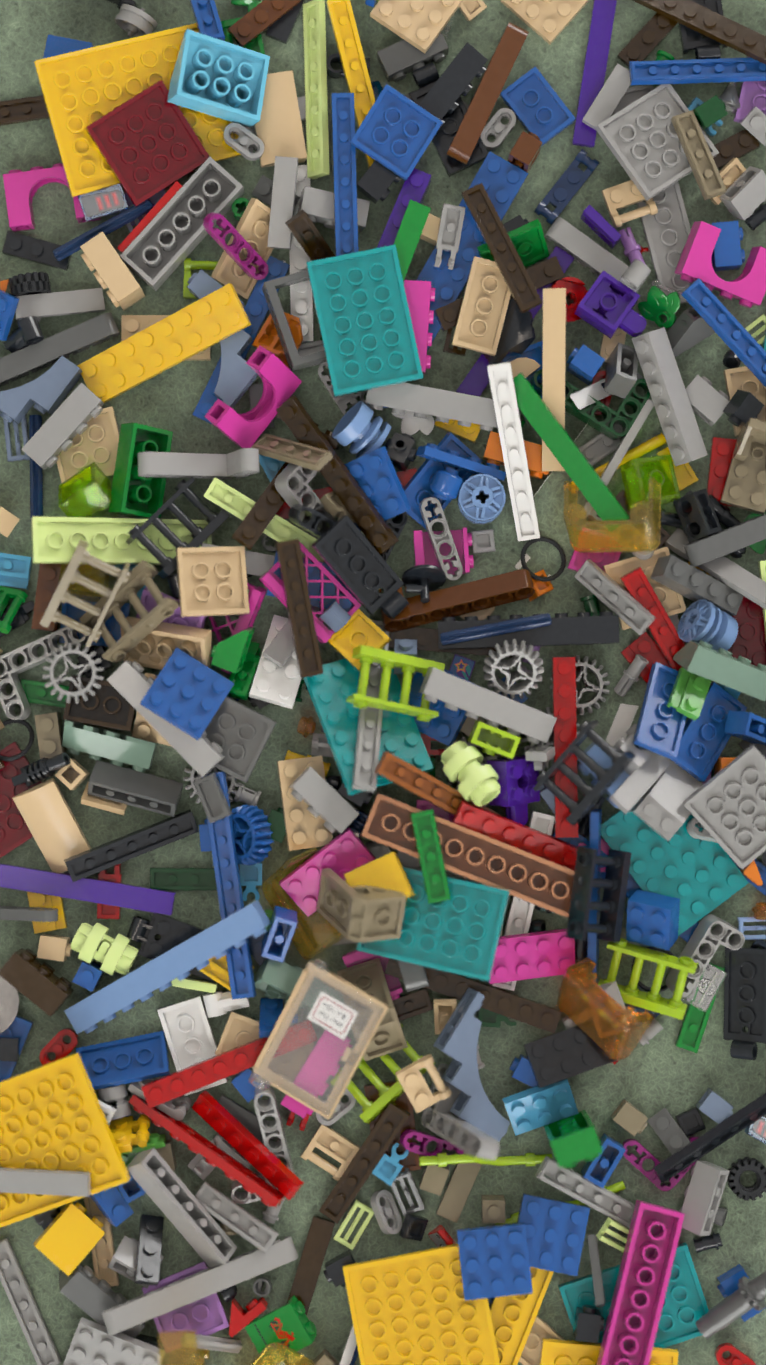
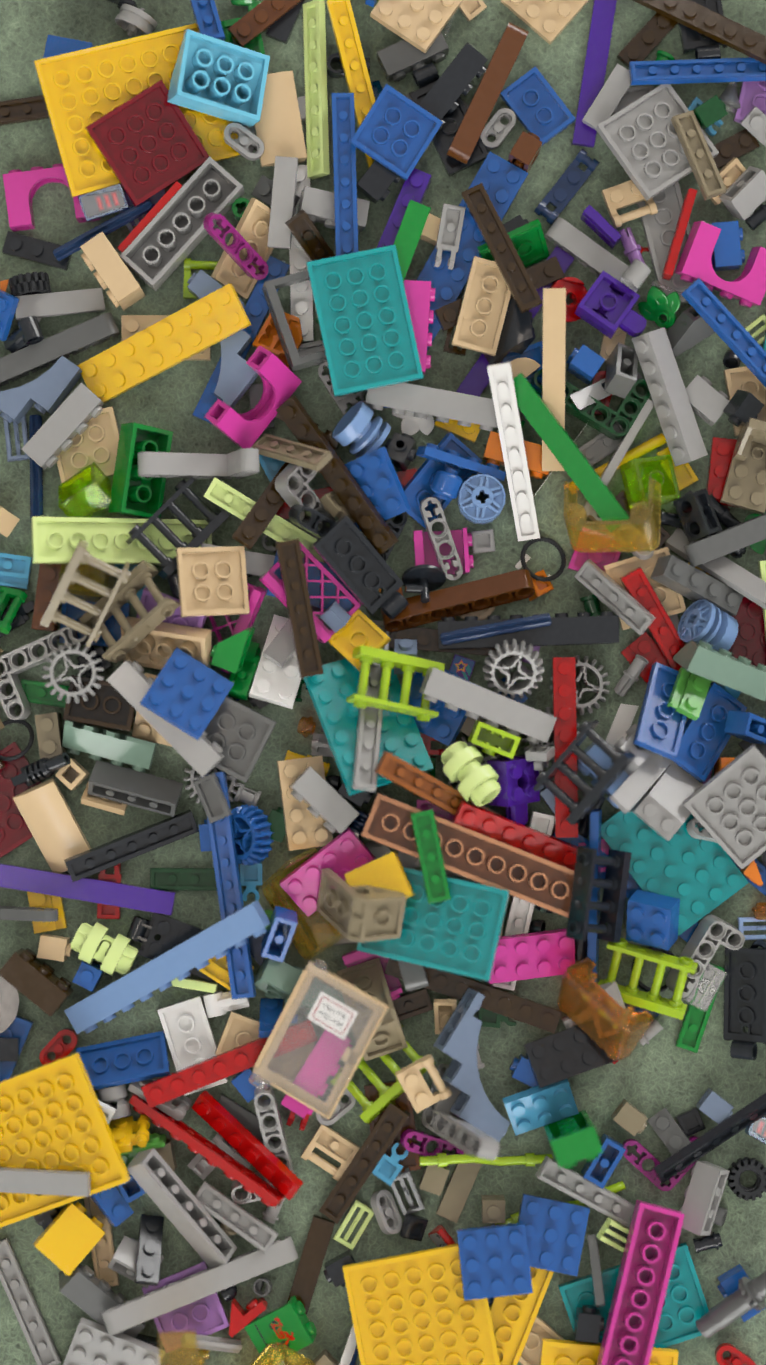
none -> red tile [662,188,698,281]

